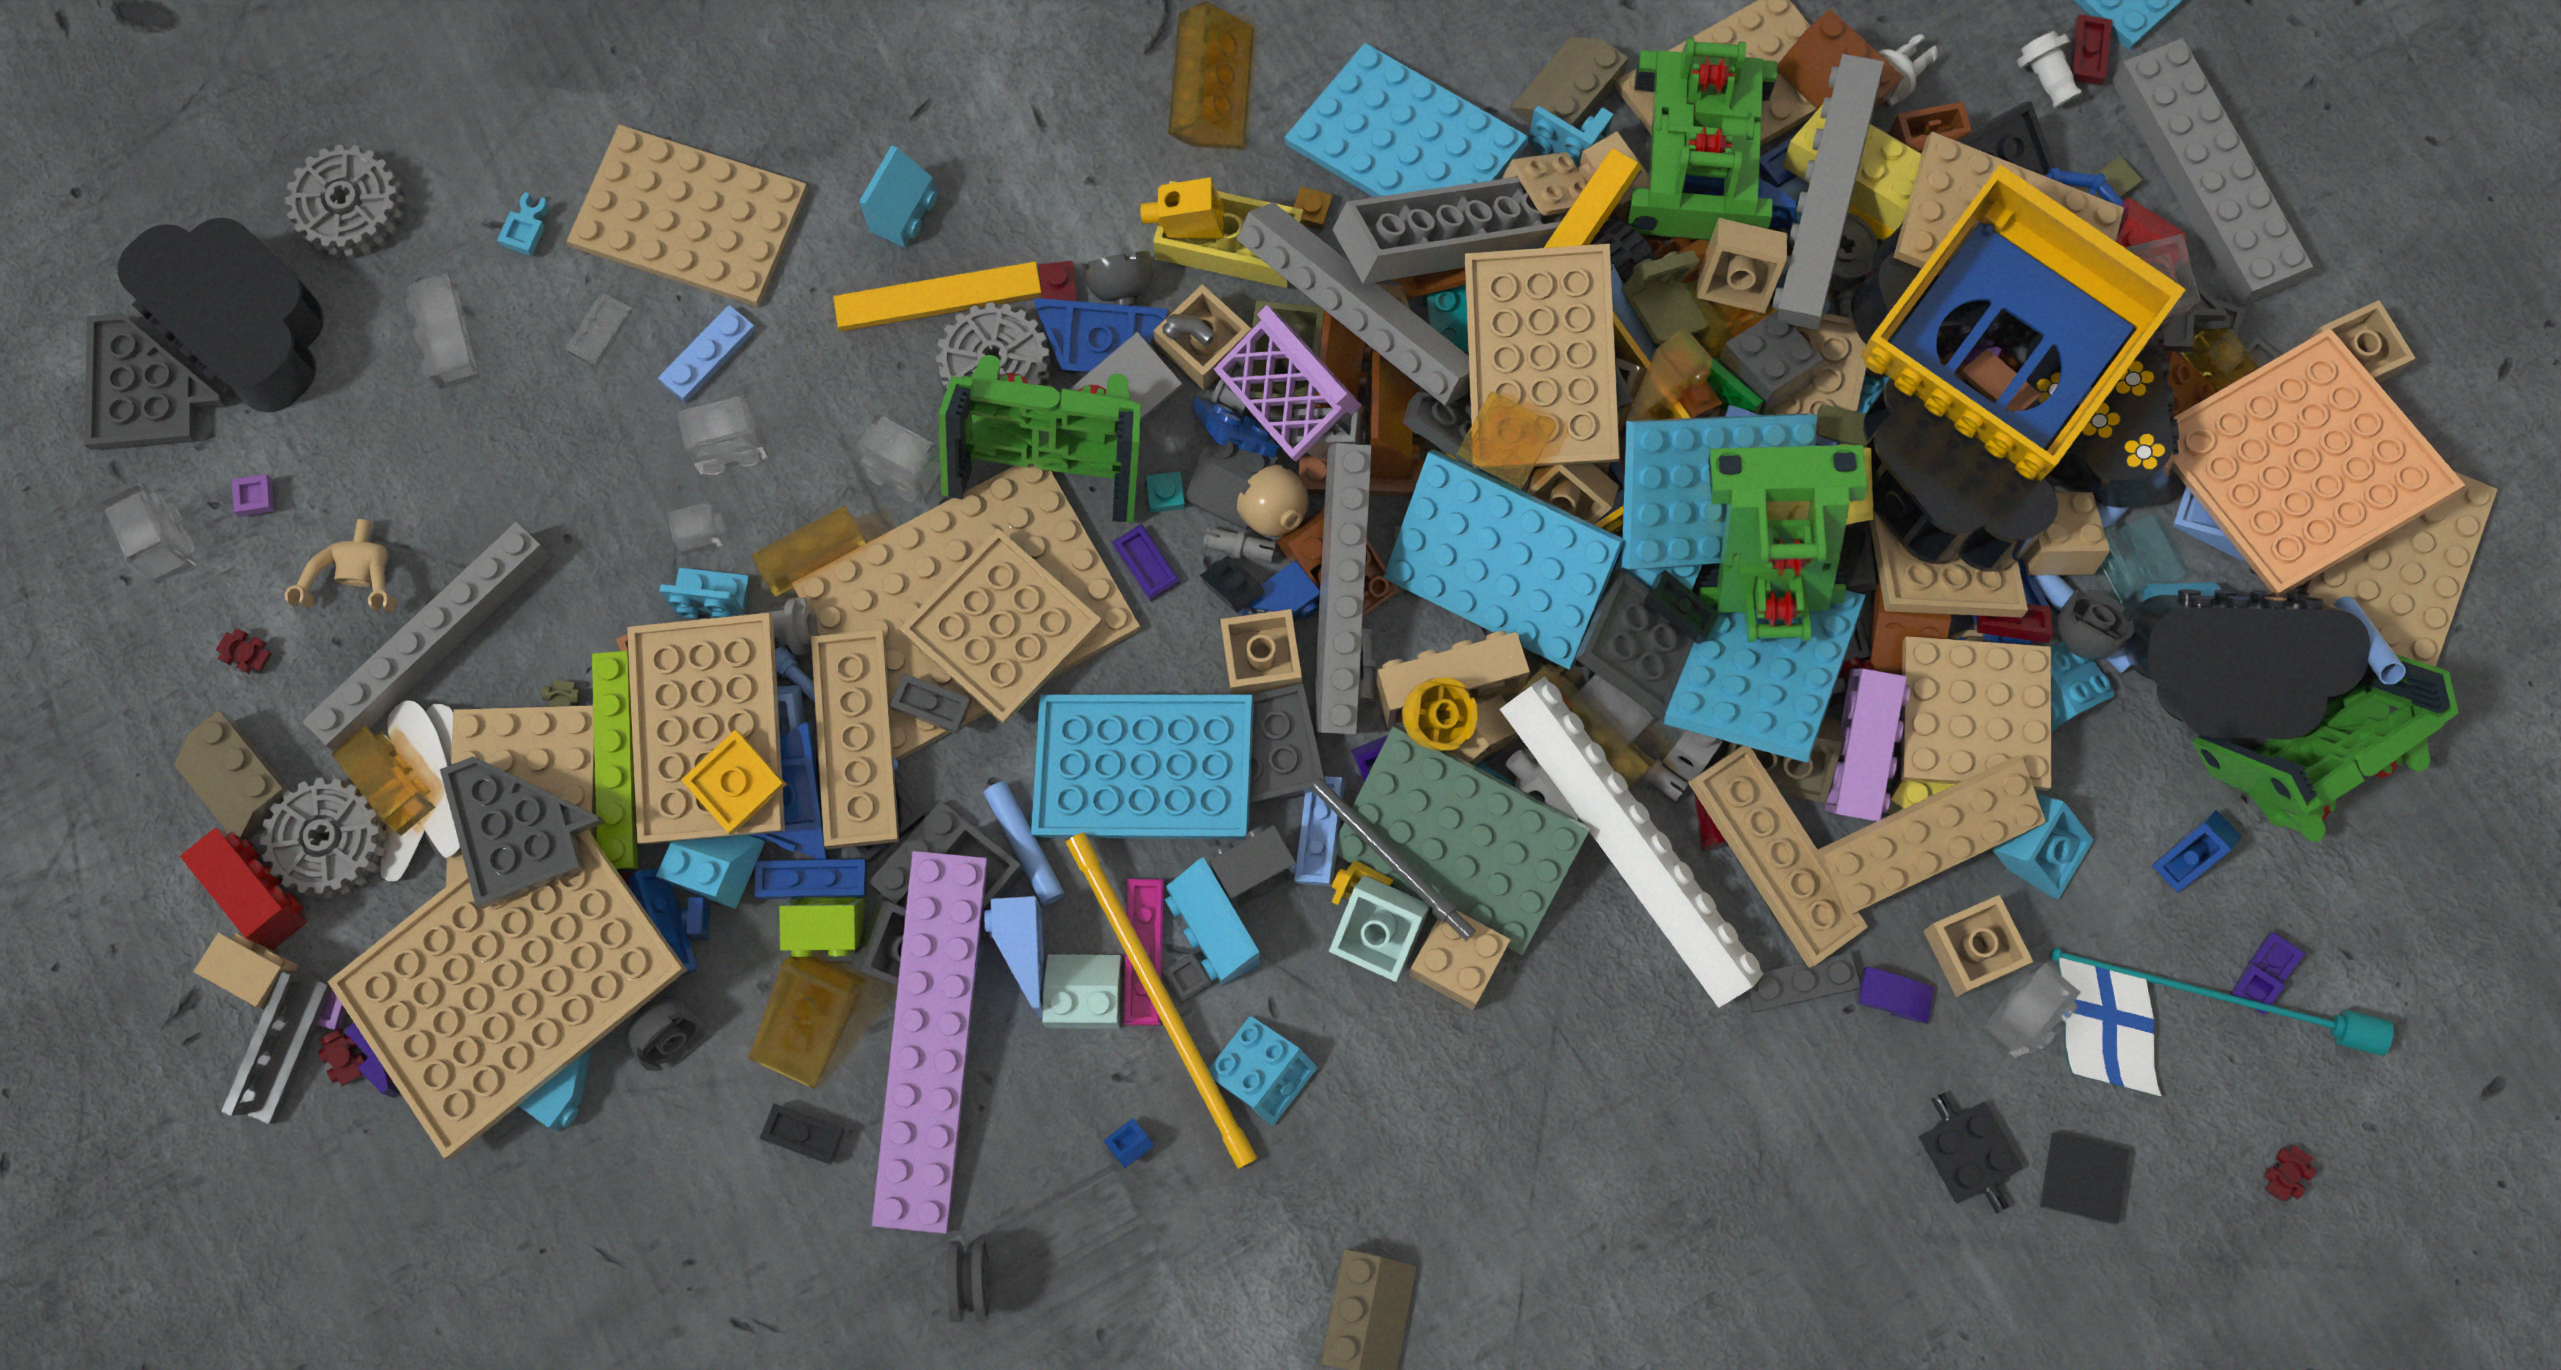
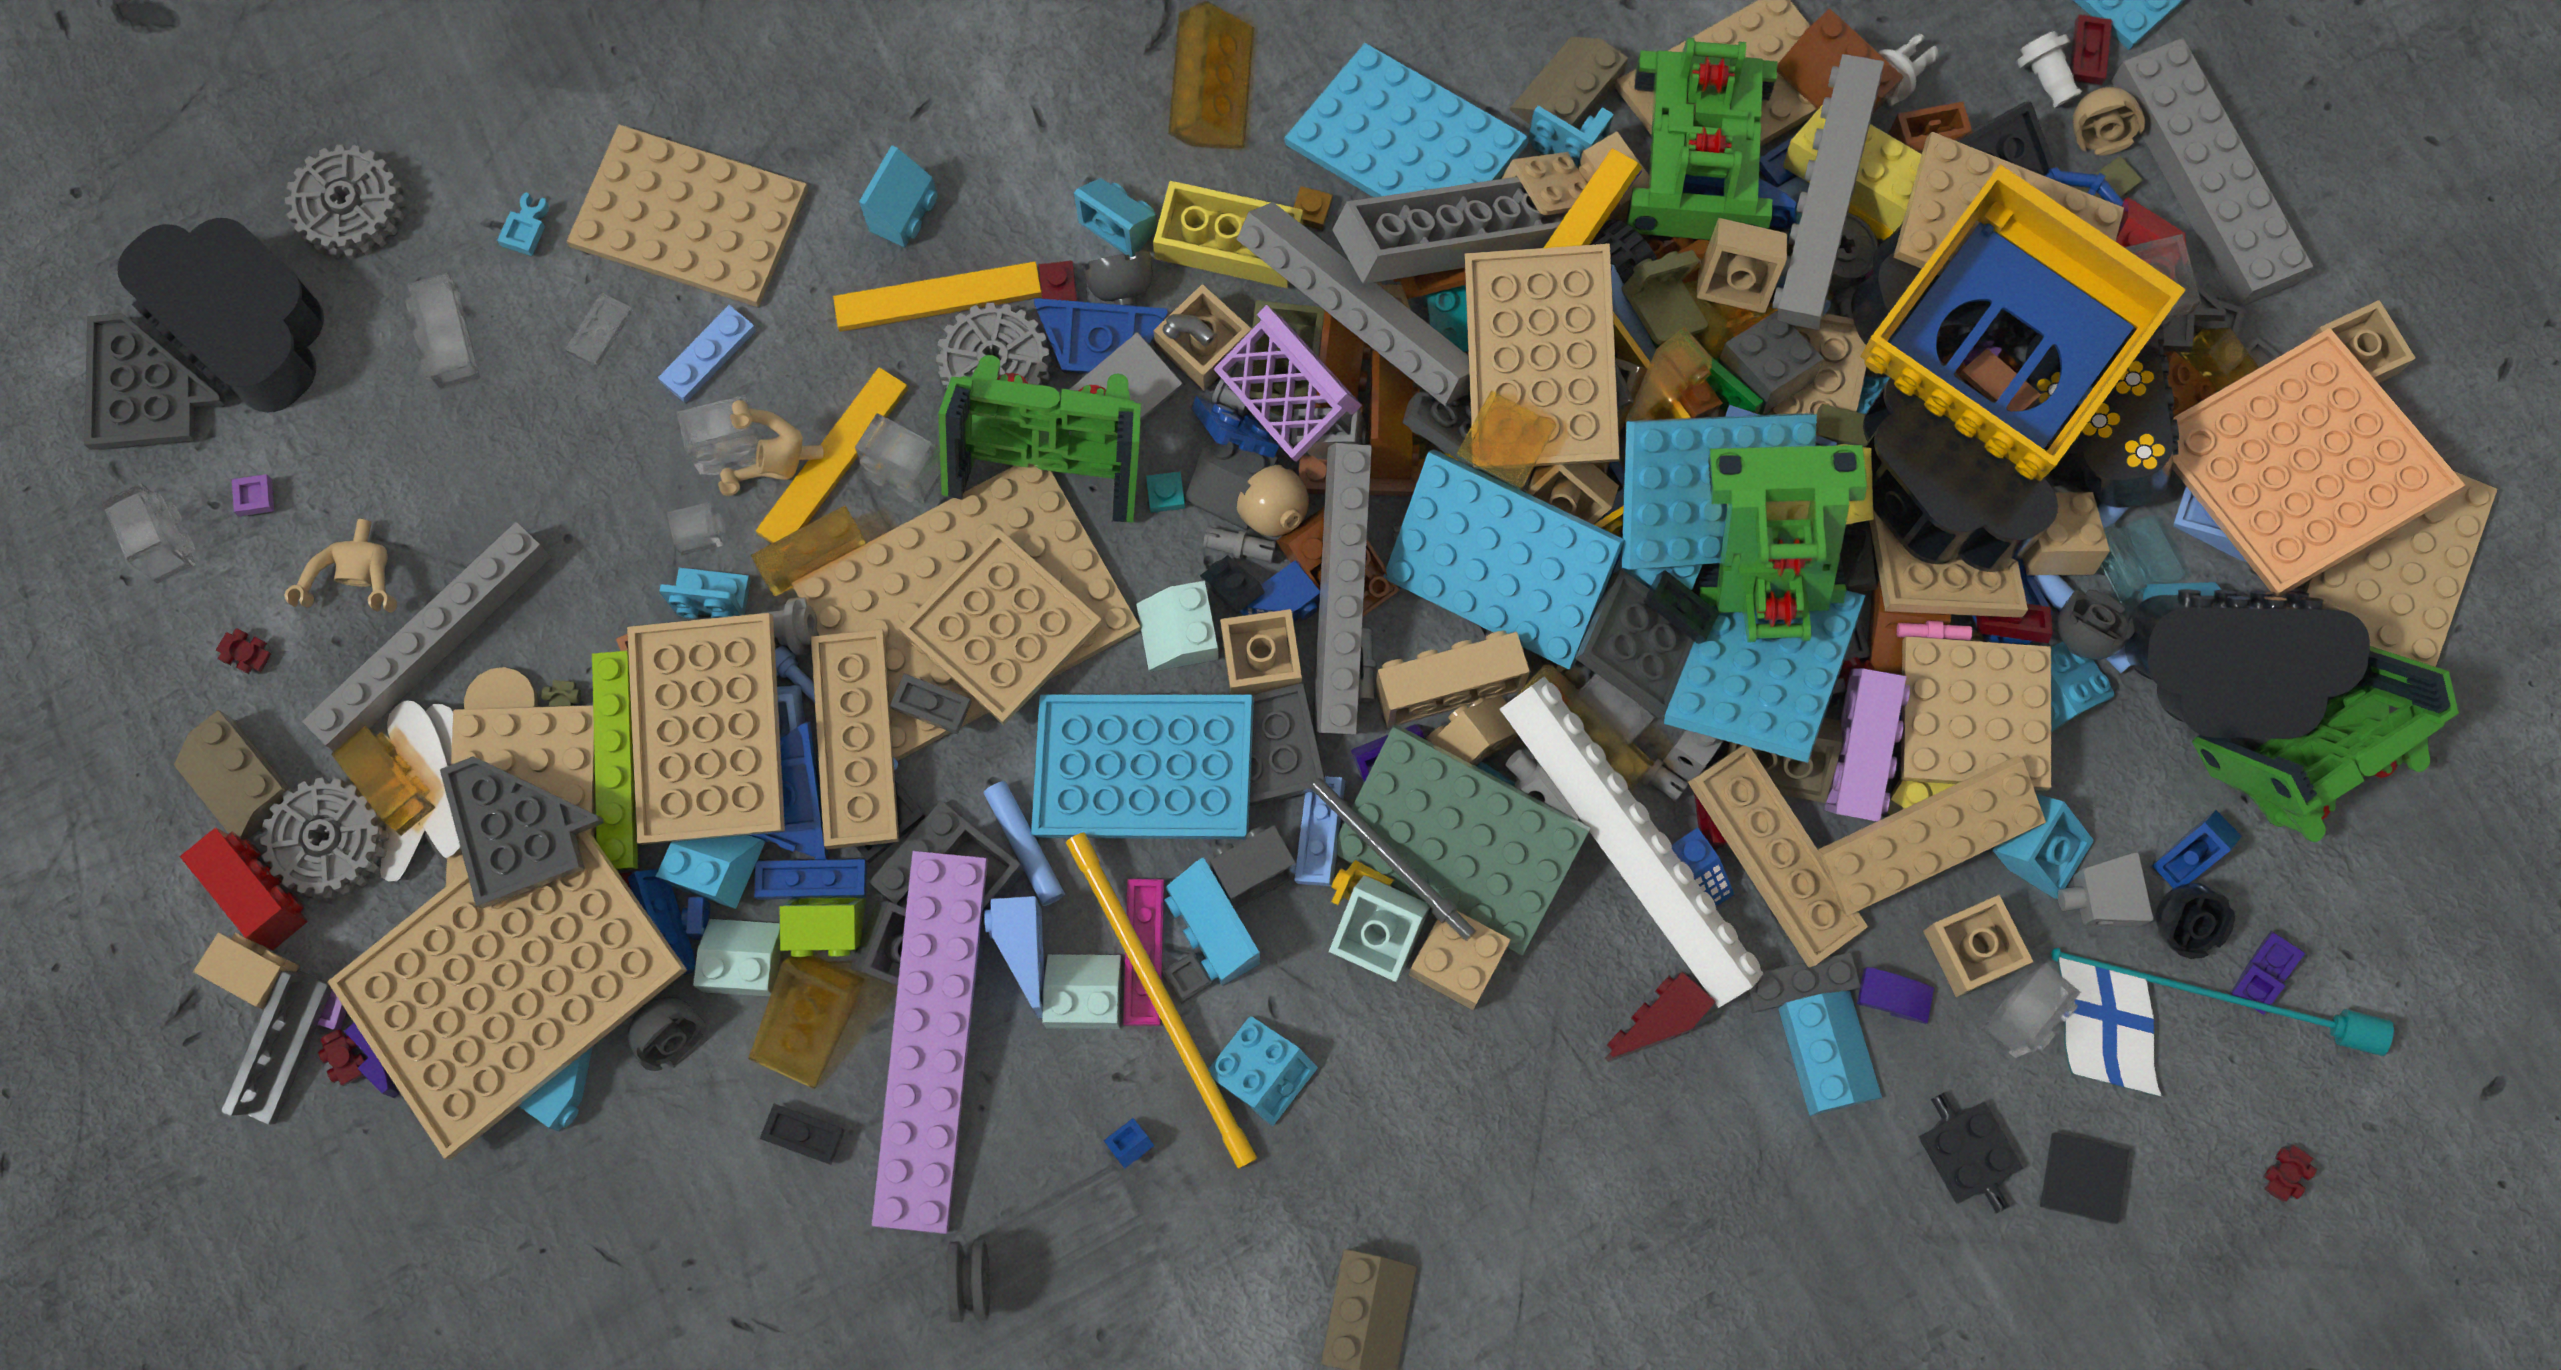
yellow plate [681,730,787,835] -> none
dark purple tile [1112,524,1180,602] -> none
yellow torso [1140,177,1224,238] -> none
yellow cylinder [1402,677,1478,751] -> none
light blue piece [2333,596,2406,684] -> none
none -> tan tile [464,667,538,709]
none -> light aqua slope [693,919,780,997]
none -> tan piece [718,400,823,496]
none -> yellow tile [755,367,908,553]
none -> medium azure slope [1074,178,1157,257]
none -> light aqua slope [1136,580,1219,672]
none -> dark red slope [1605,972,1716,1062]
none -> blue slope [1672,827,1735,907]
none -> medium azure slope [1778,991,1882,1116]
none -> bright pink bar [1896,621,1972,640]
none -> light grey torso [2058,852,2153,927]
none -> tan cylinder [2073,87,2145,156]
none -> black cylinder [2155,883,2235,959]

